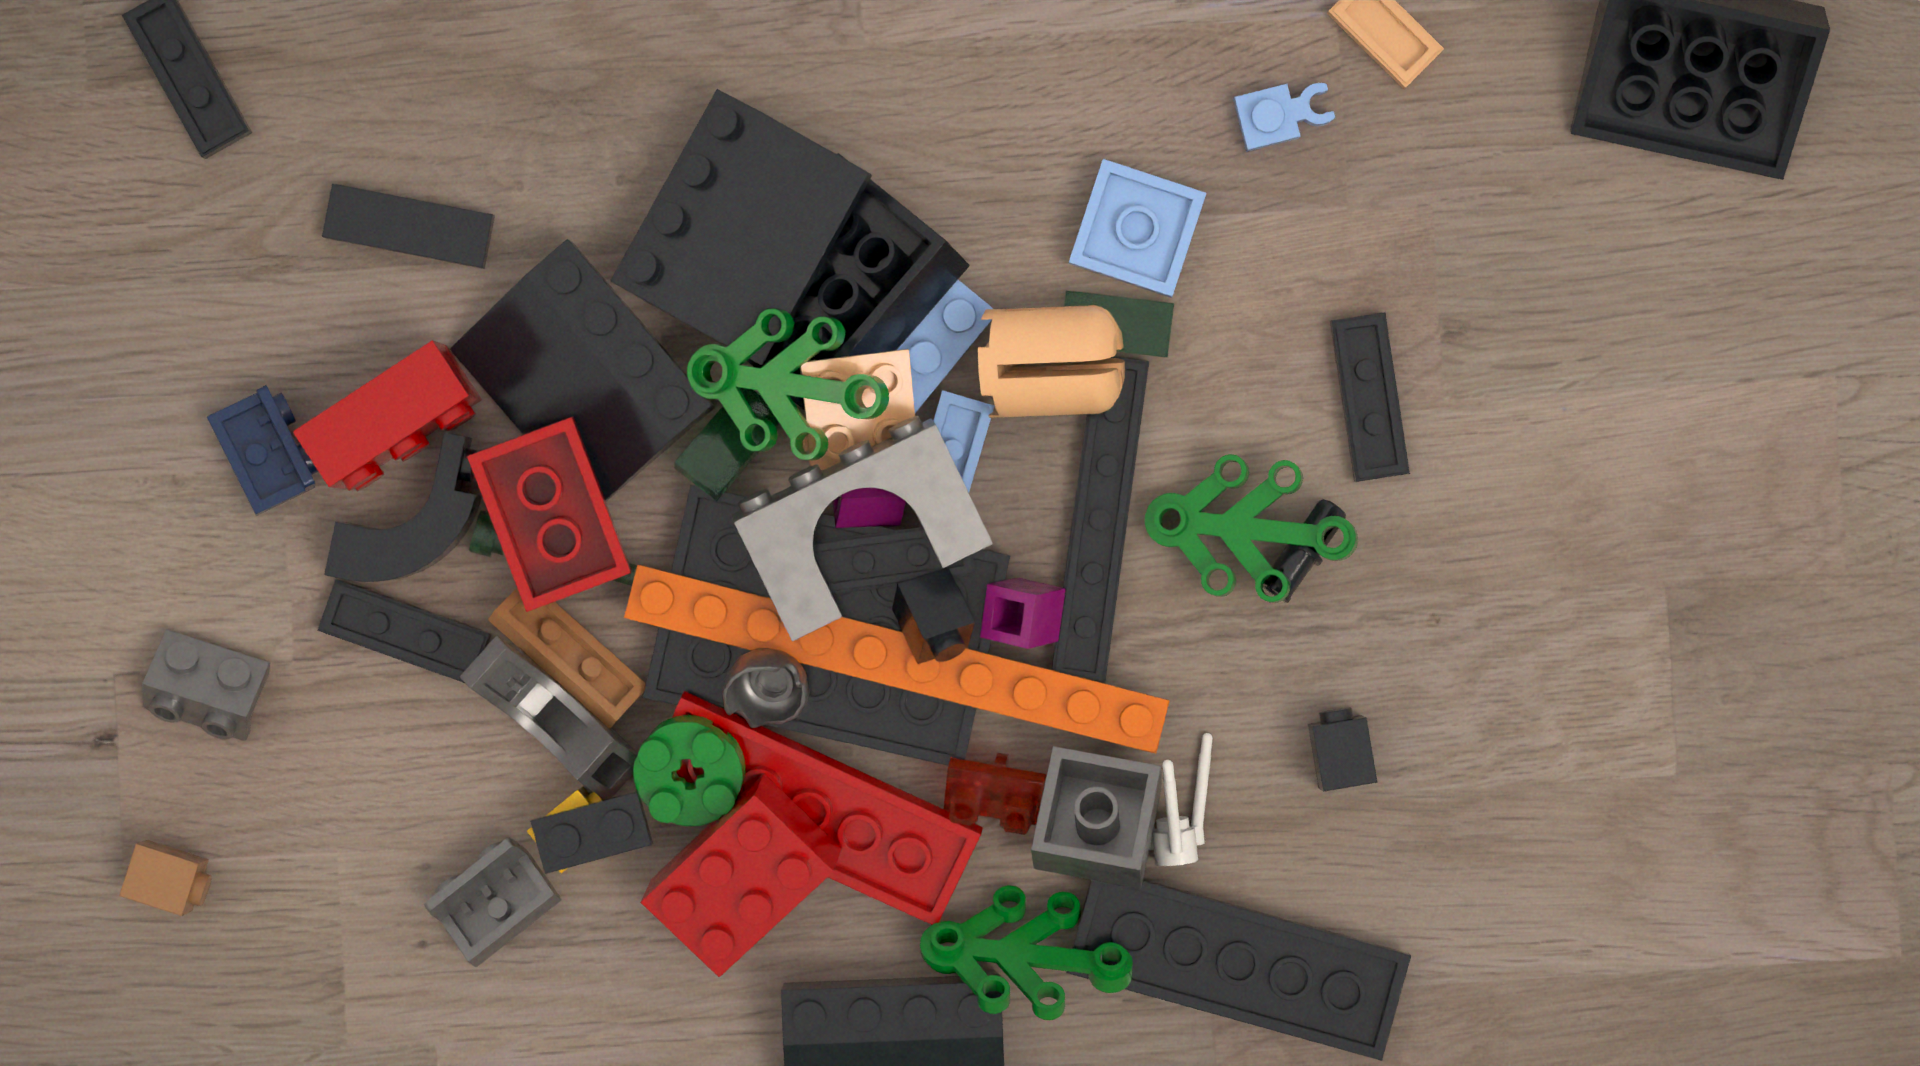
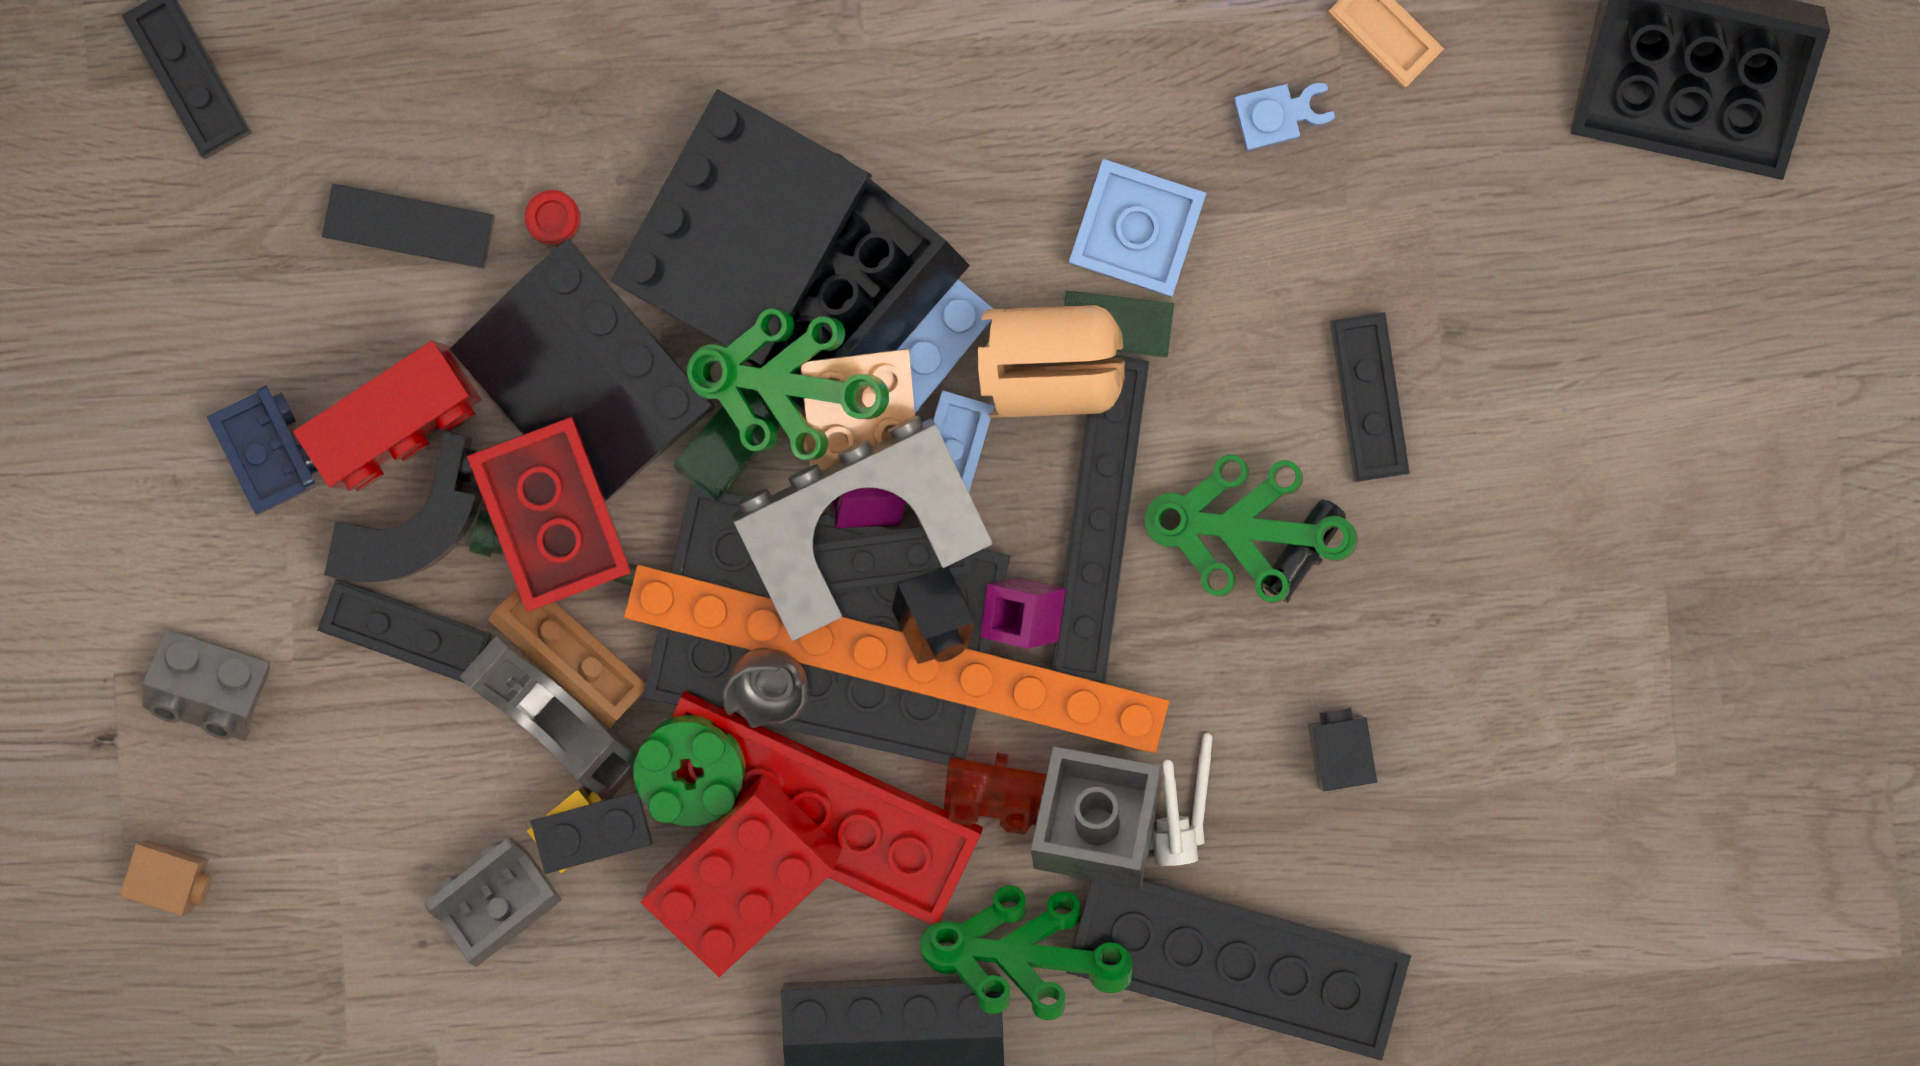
none -> red tile [525,190,581,246]

